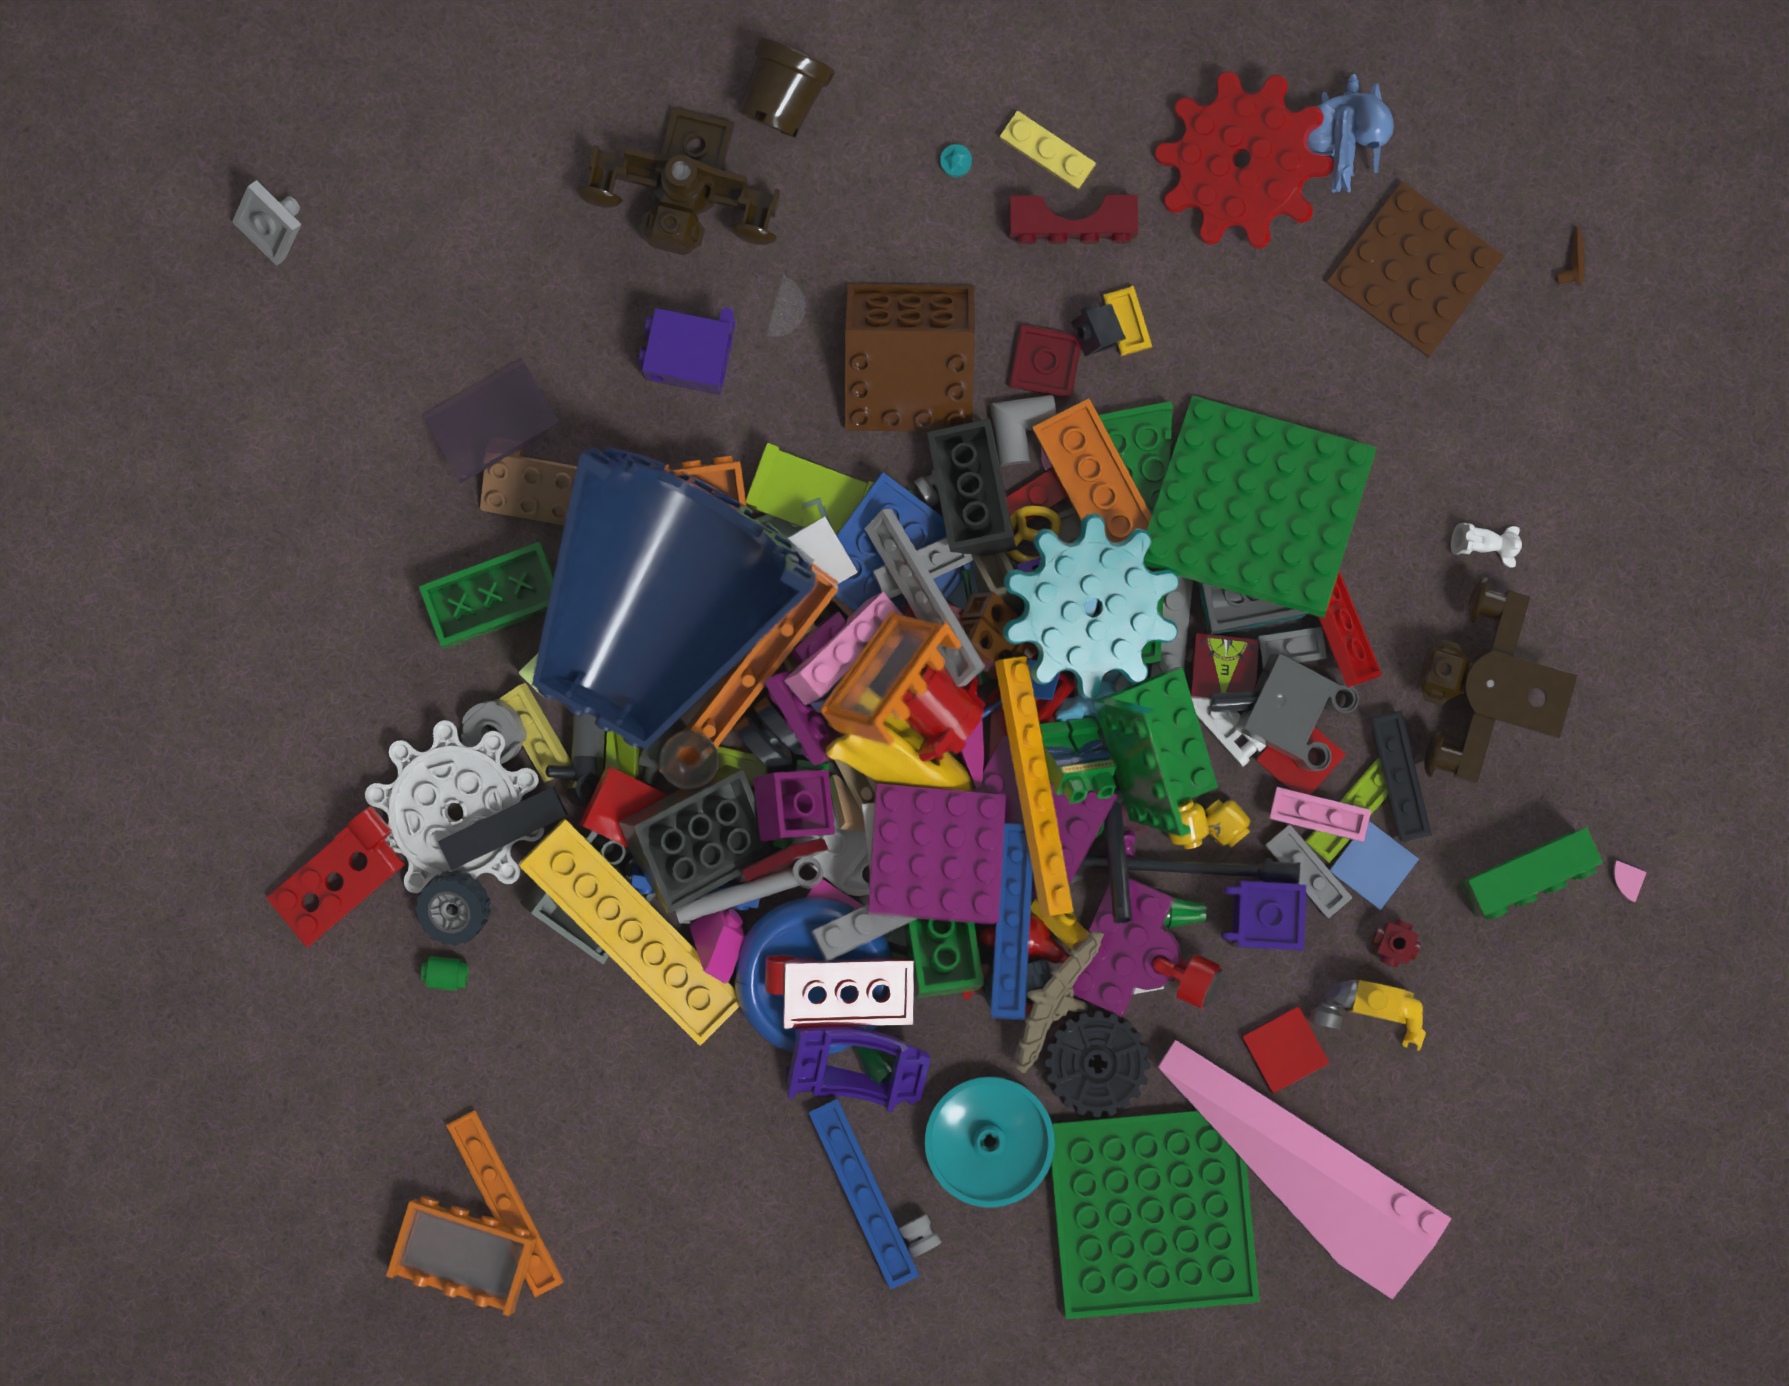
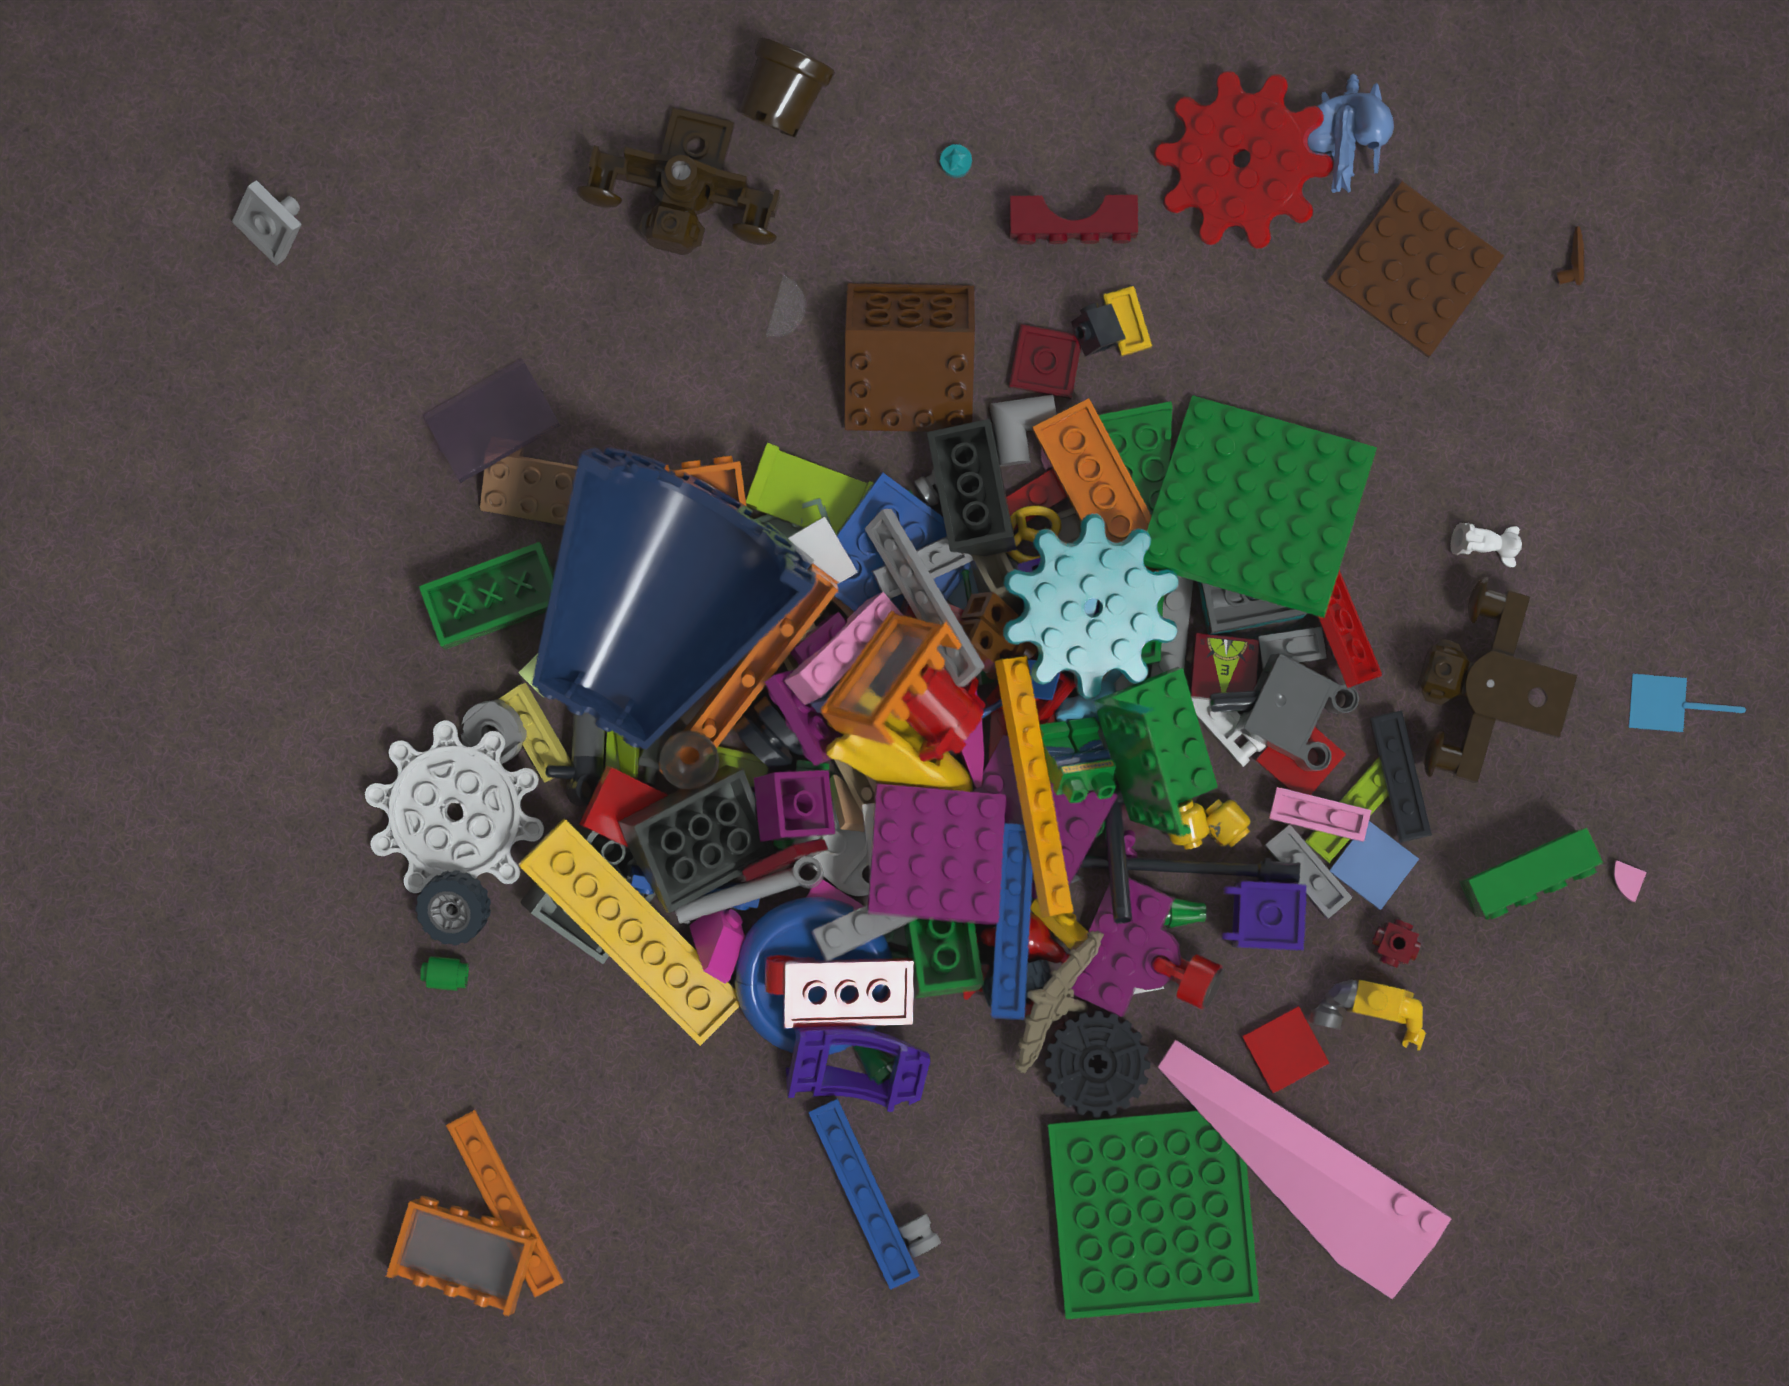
red hinge [266,806,406,948] -> none
black tile [438,786,568,870] -> none
dark purple container [638,307,736,395] -> none
teal dish [925,1076,1055,1207] -> none
light yellow plate [1000,111,1096,191] -> none
none -> dark azure piece [1629,674,1746,732]

